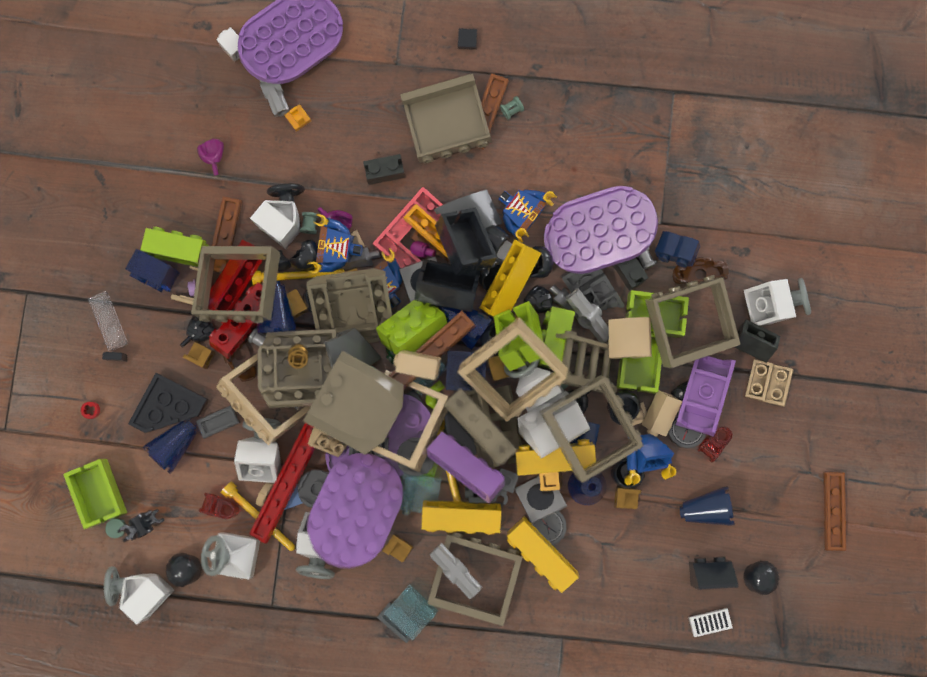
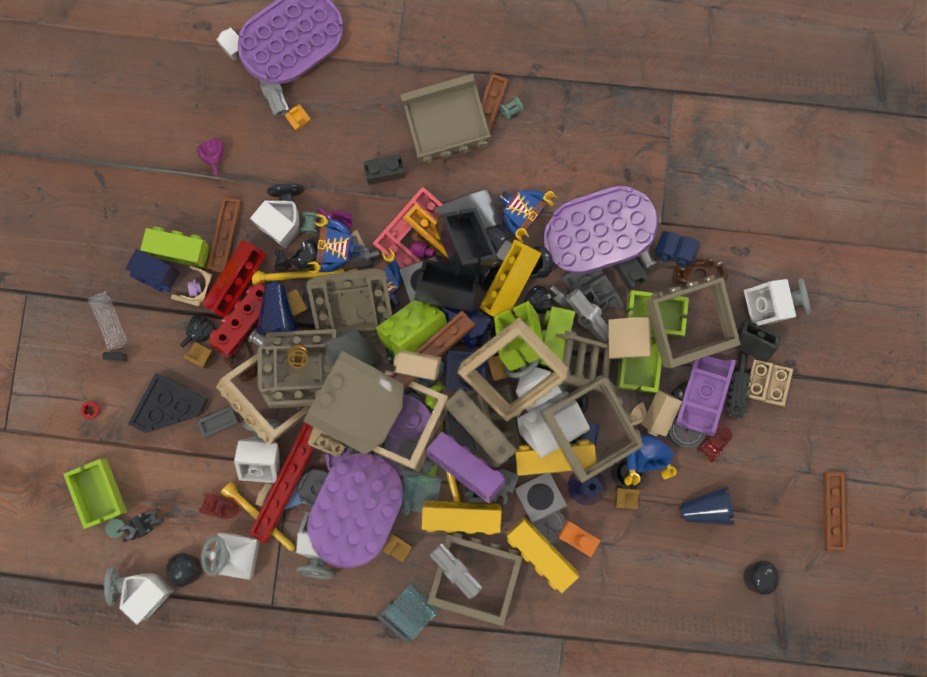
clear blue cone [142,421,197,474] -> none
dark tan window [191,246,280,323] -> none
black tile [458,28,477,49] -> none
panel [539,472,563,491] -> none
black hair [607,390,641,425] -> none
white tile [688,608,732,637] -> none
black slope [689,556,739,590] -> none
none -> orange tile [557,520,601,557]
none -> pearl dark grey piece [726,353,751,421]

